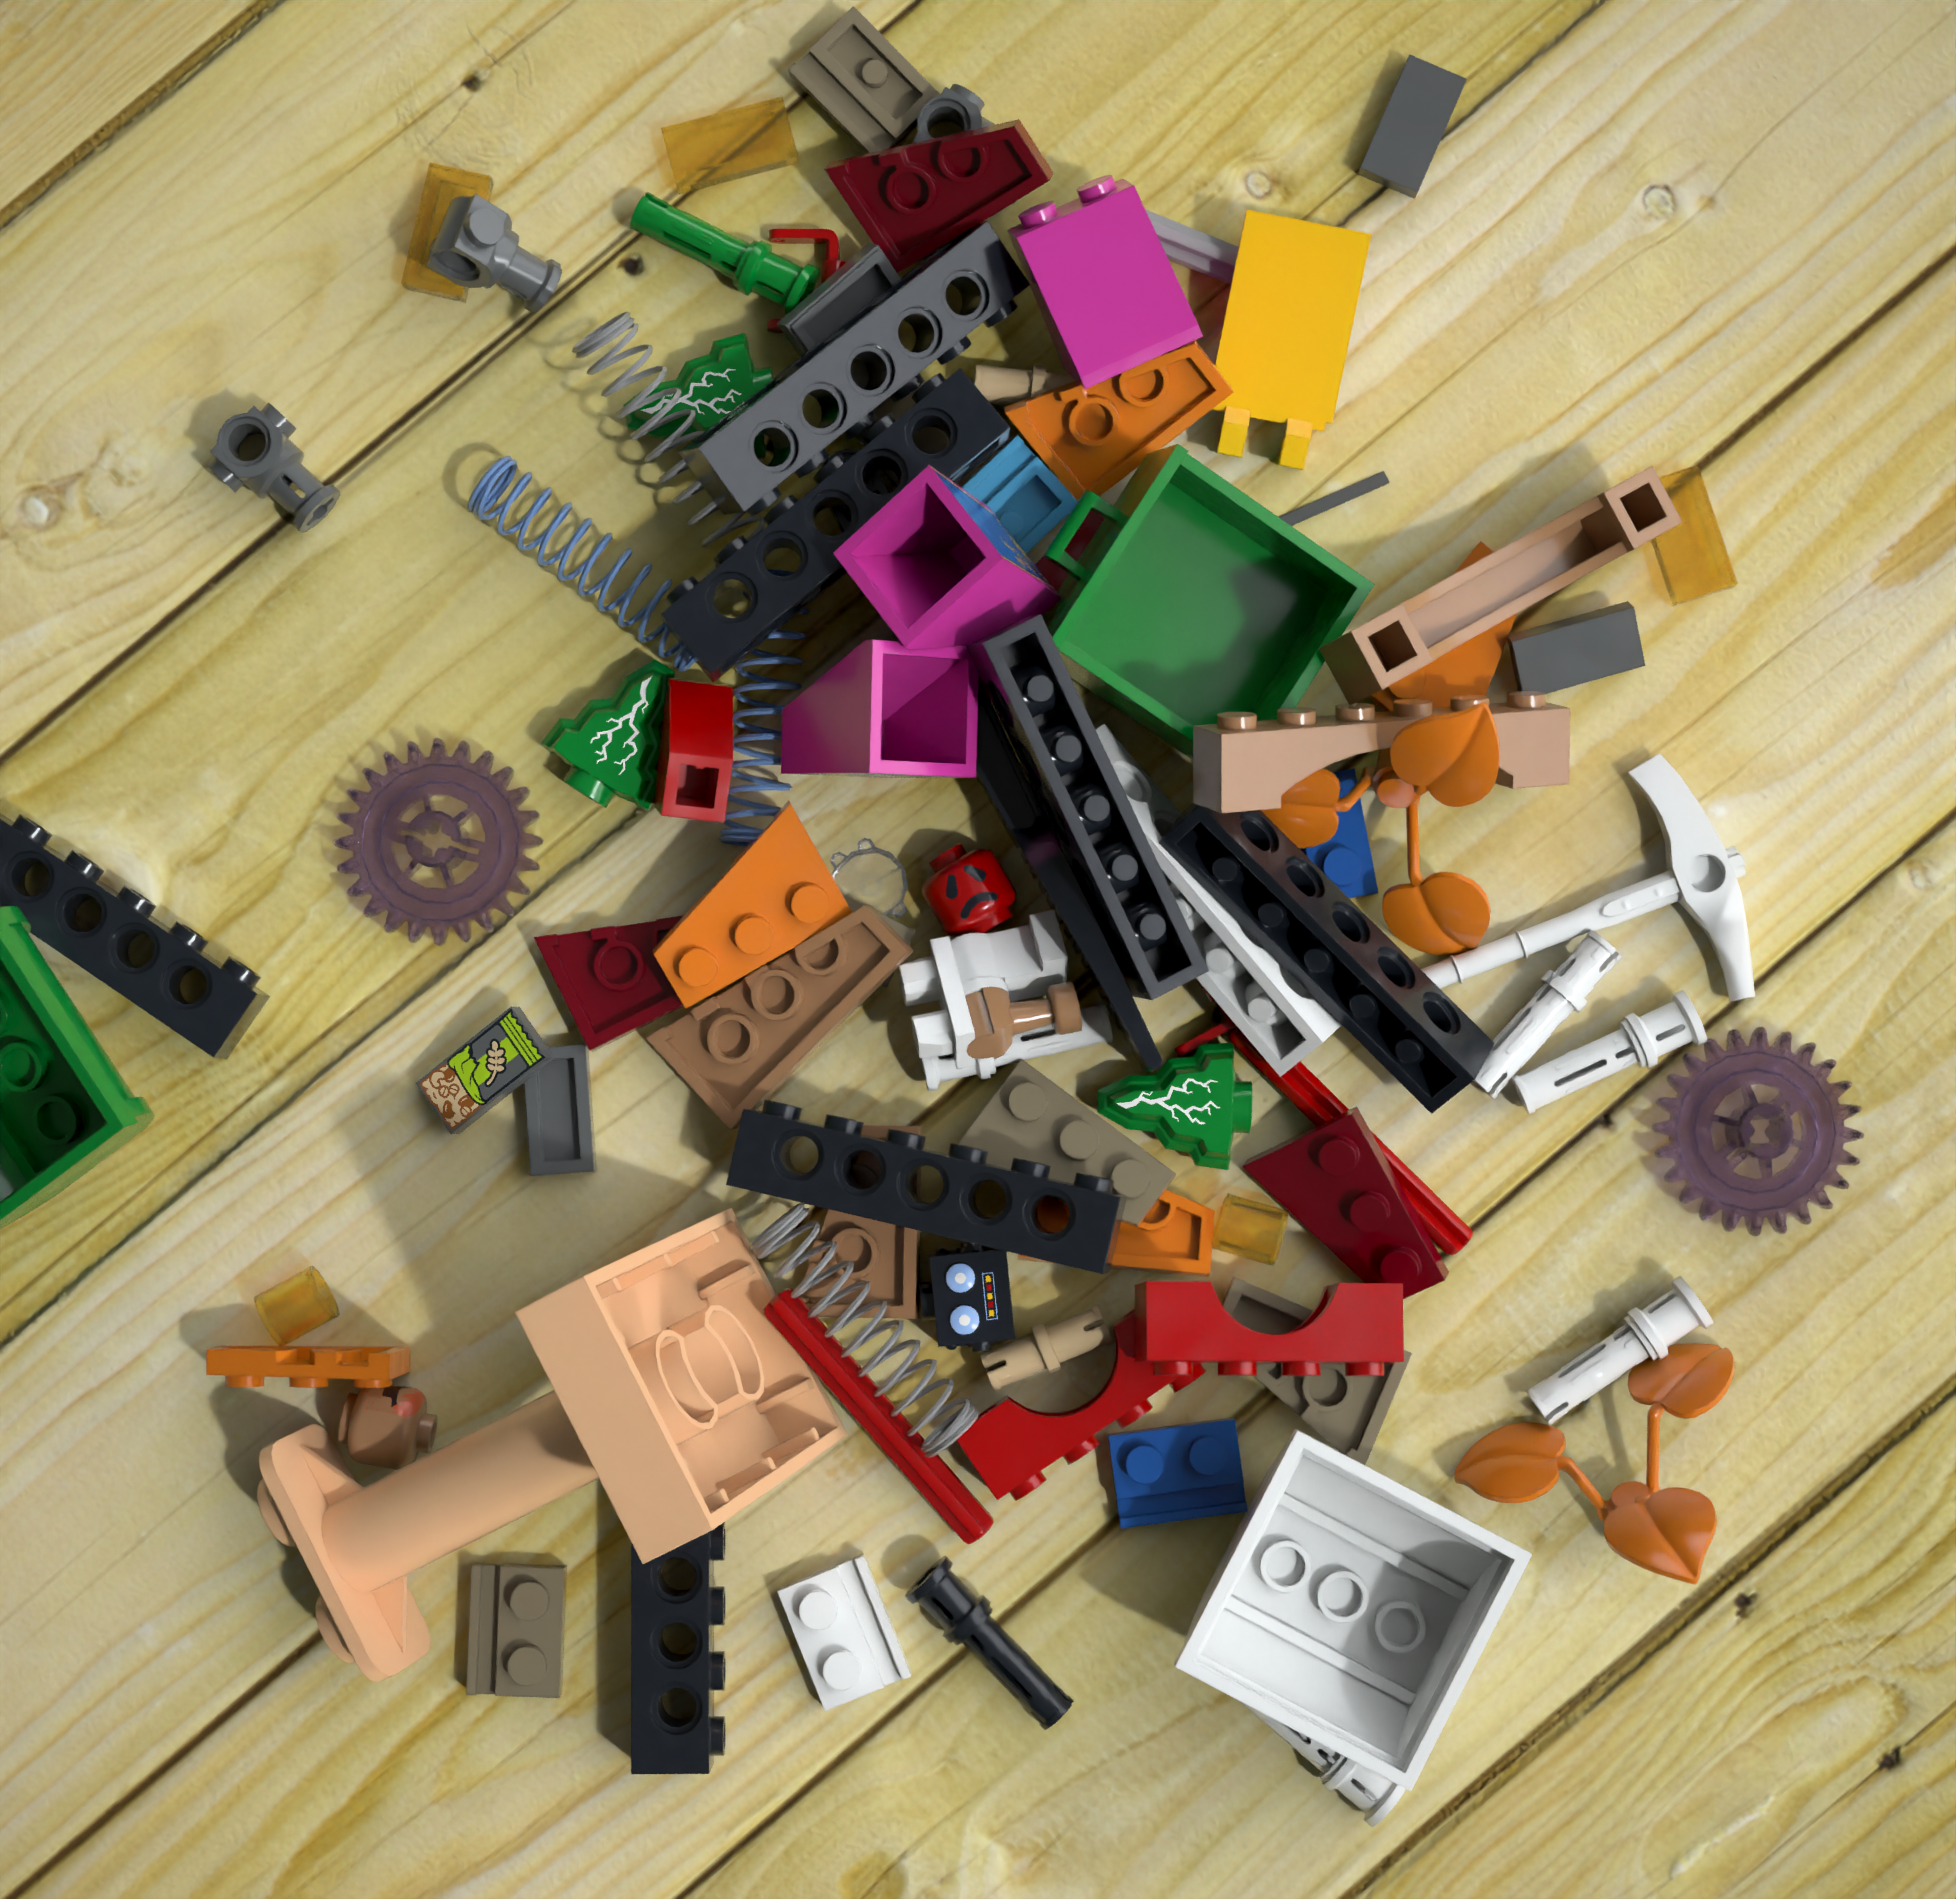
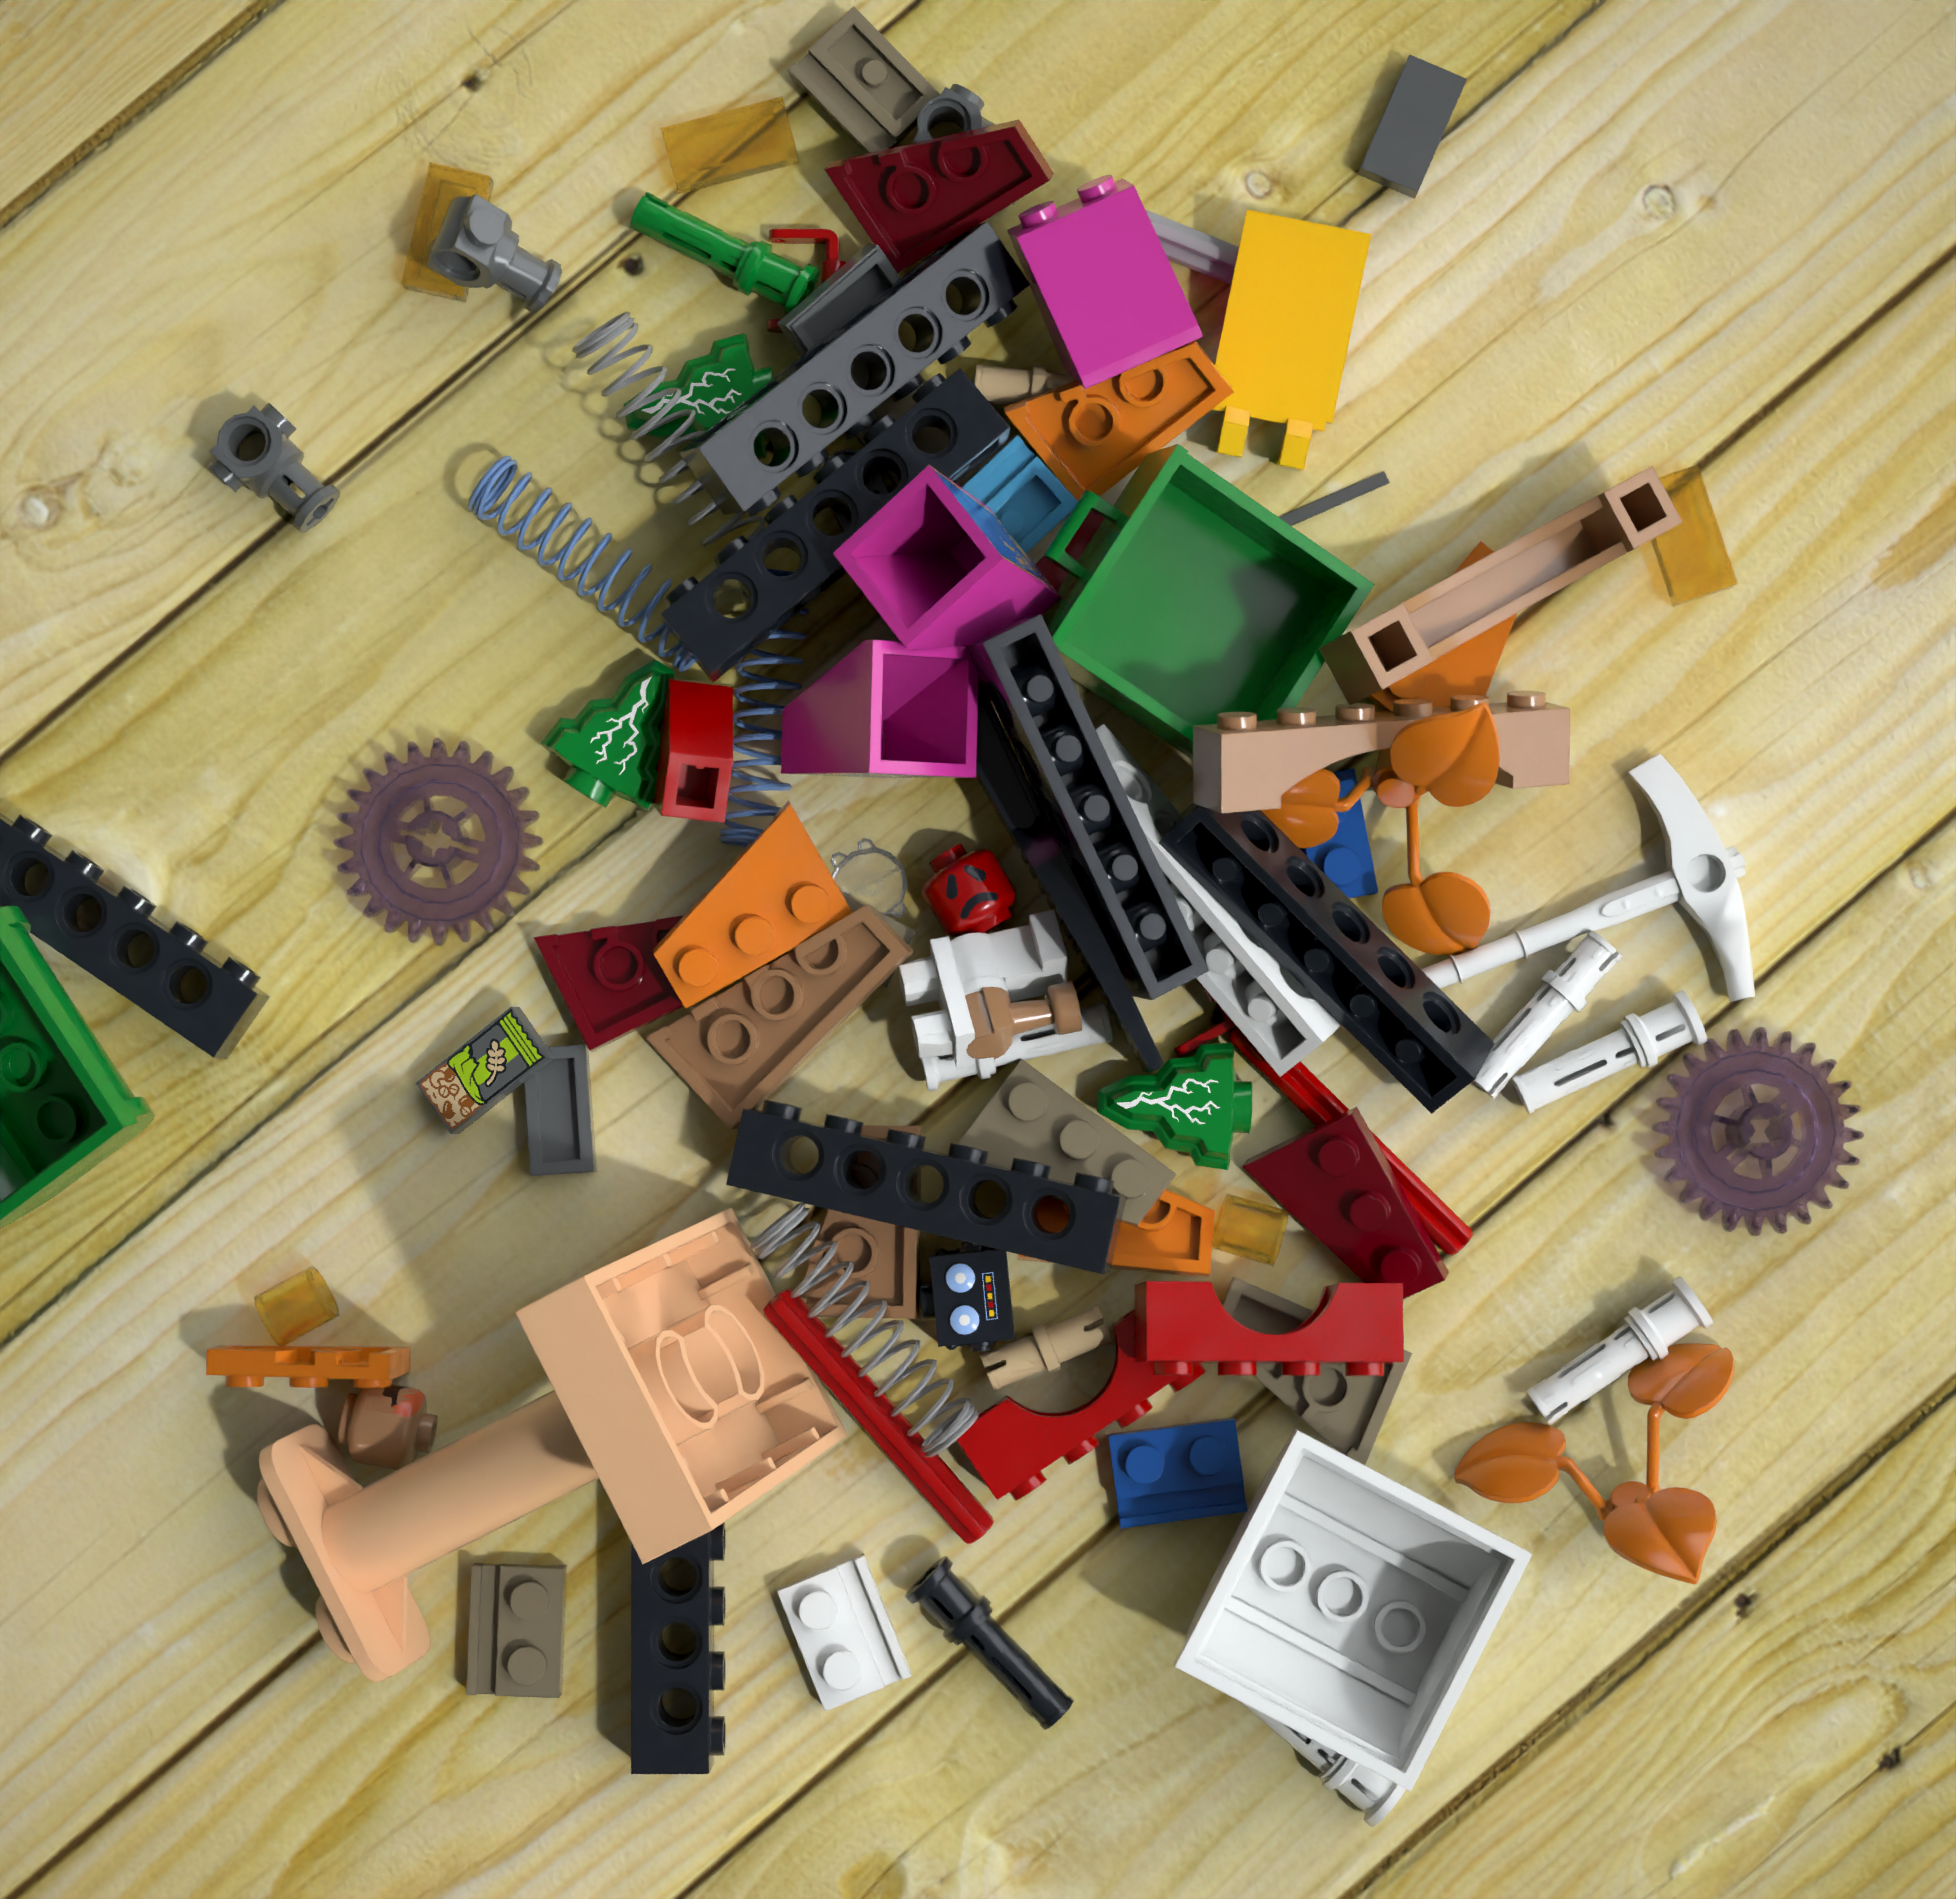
dark grey tile [1506,601,1645,694] -> none

